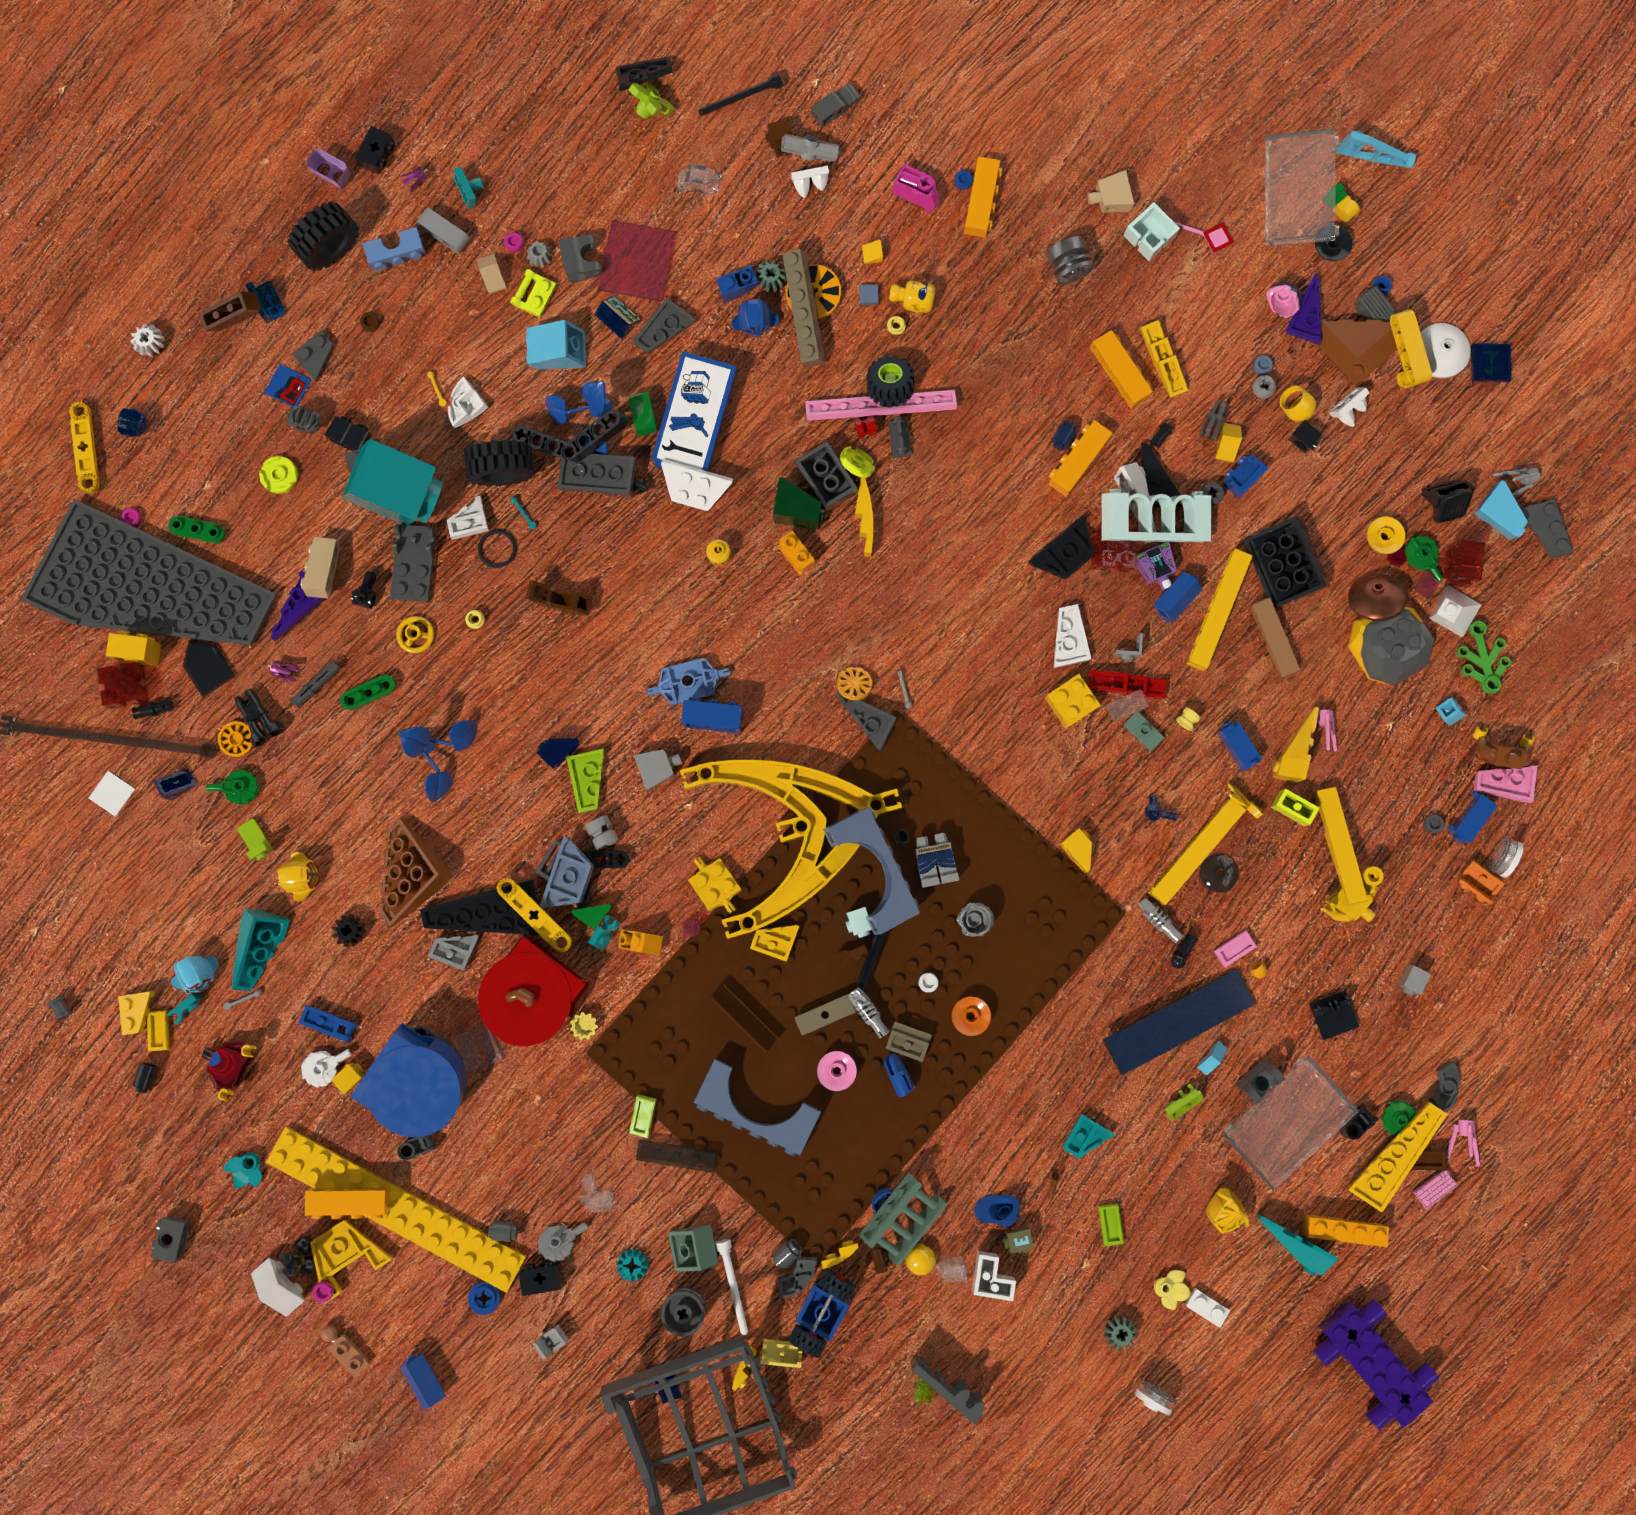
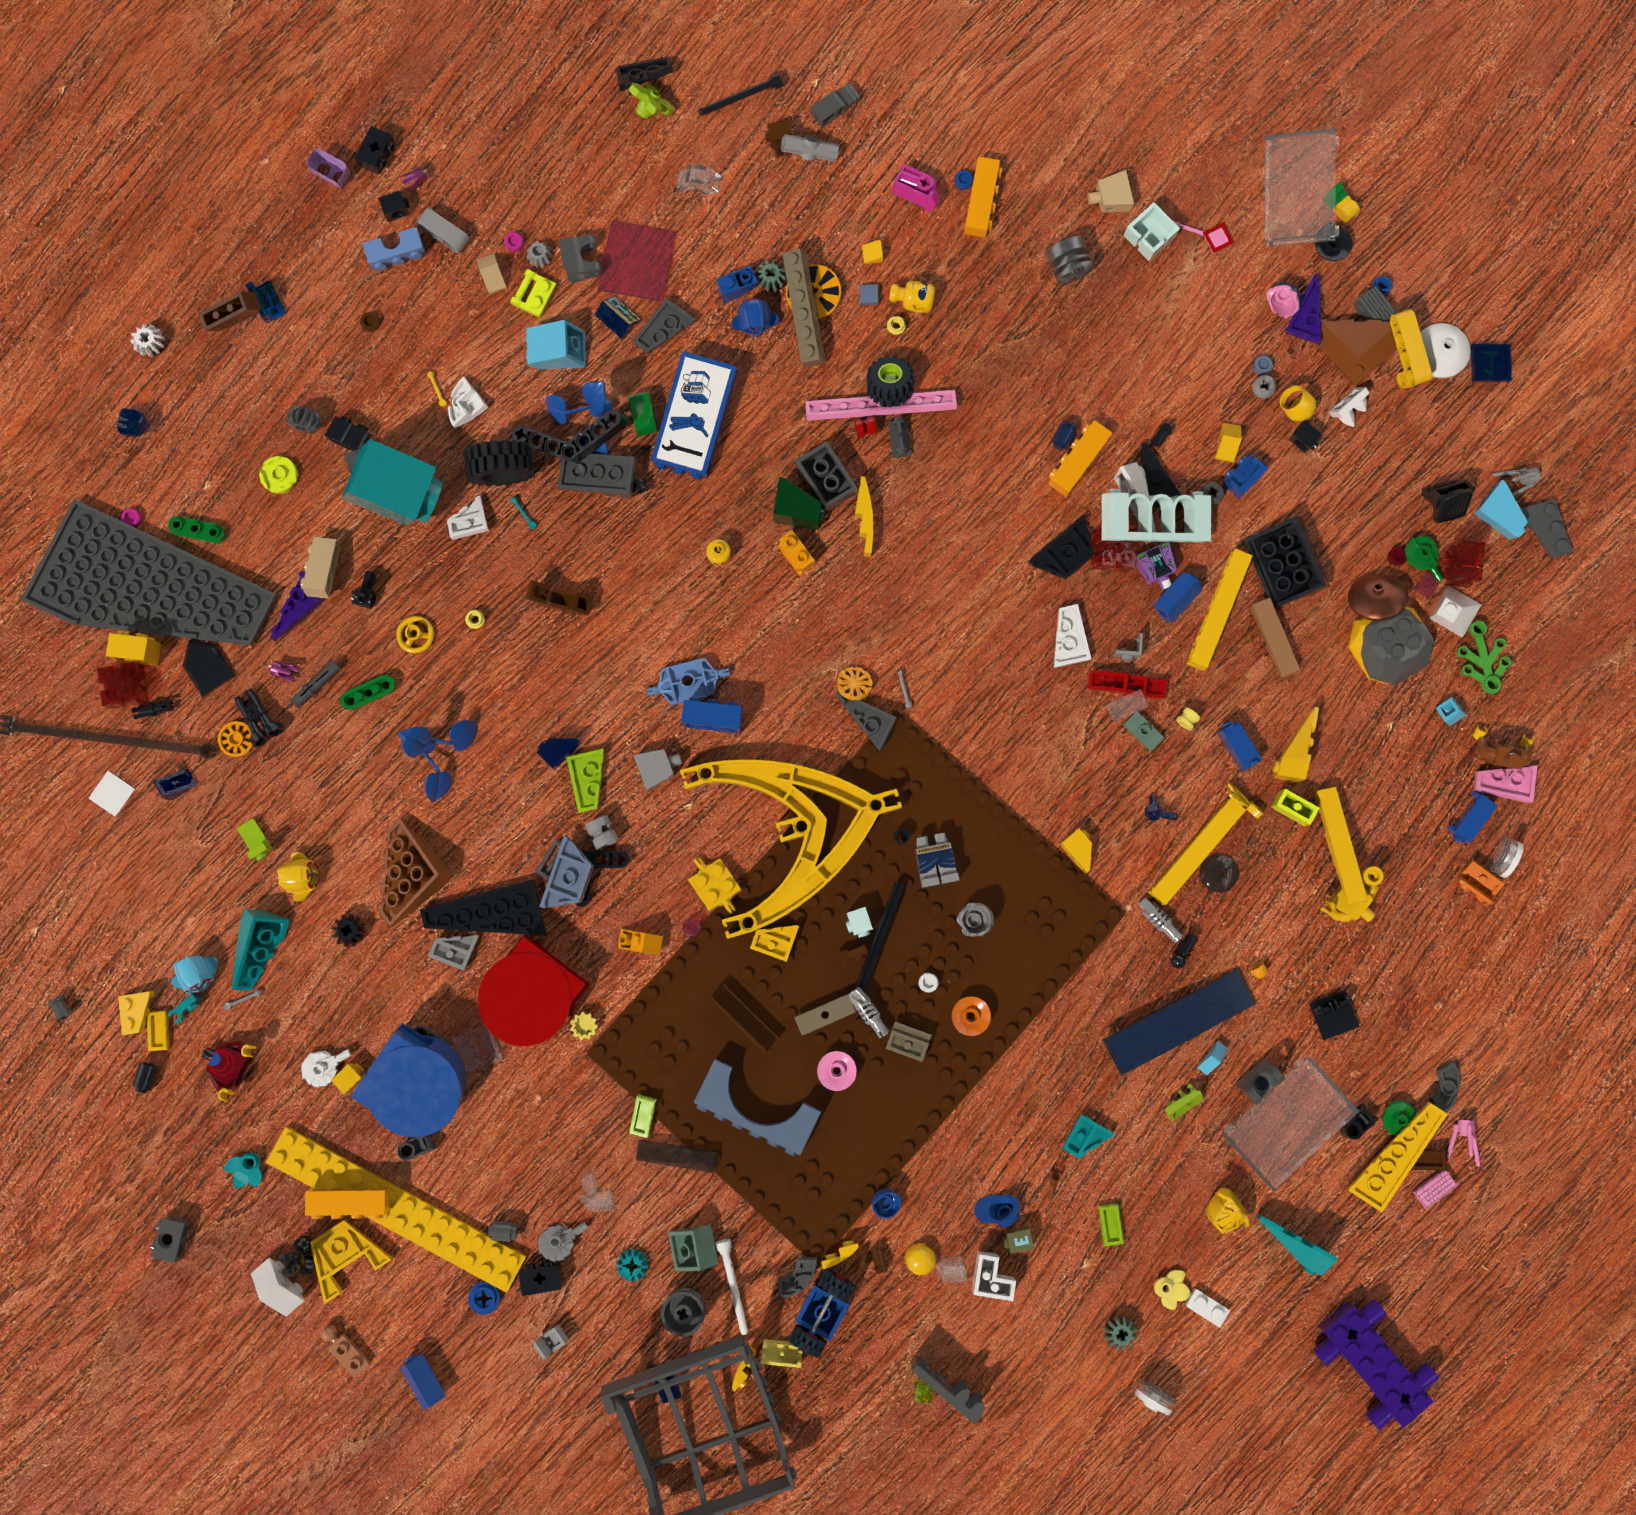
yellow piece [69,401,100,494] -> none
green piece [206,769,260,805] -> none
sticker [264,364,311,407] -> none
black tyre [288,202,359,271] -> none
dark grey wing [292,331,335,382] -> none
blue plate [299,1005,358,1043] -> none
dark pink tile [312,1281,334,1303] -> none
dark grey hinge [390,524,437,603] -> none
teal tile [453,166,483,210] -> none
black piece [478,530,516,568] -> none
yellow piece [497,878,572,952] -> none
dark orange arm [505,988,535,1007] -> none
green slope [572,904,613,930] -> none
teal plate [588,915,620,950] -> none
white wing [661,459,733,511] -> none
dark grey brick [773,1239,802,1269] -> none
white tile [790,166,829,198] -> none
sand blue arch [823,807,920,935] -> none
neon yellow tile [839,447,875,478] -> none
sand green fence [859,1172,947,1267] -> none
blue arm [884,1054,915,1097] -> none
yellow brick [1045,674,1101,729] -> none
light orange brick [1090,330,1153,409] -> none
yellow slope [1139,320,1188,398] -> none
dark grey arm [1199,399,1228,441] -> none
bright pink tile [1213,930,1257,968] -> none
light orange brick [1302,1214,1389,1247] -> none
bright pink plant [1310,710,1337,752] -> none
medium azure plate [1335,130,1416,169] -> none
yellow dish [1367,517,1405,554] -> none
light grey brick [1397,965,1431,997] -> none
dark grey tile [1423,814,1445,834] -> none
none -> black brick [378,191,410,222]

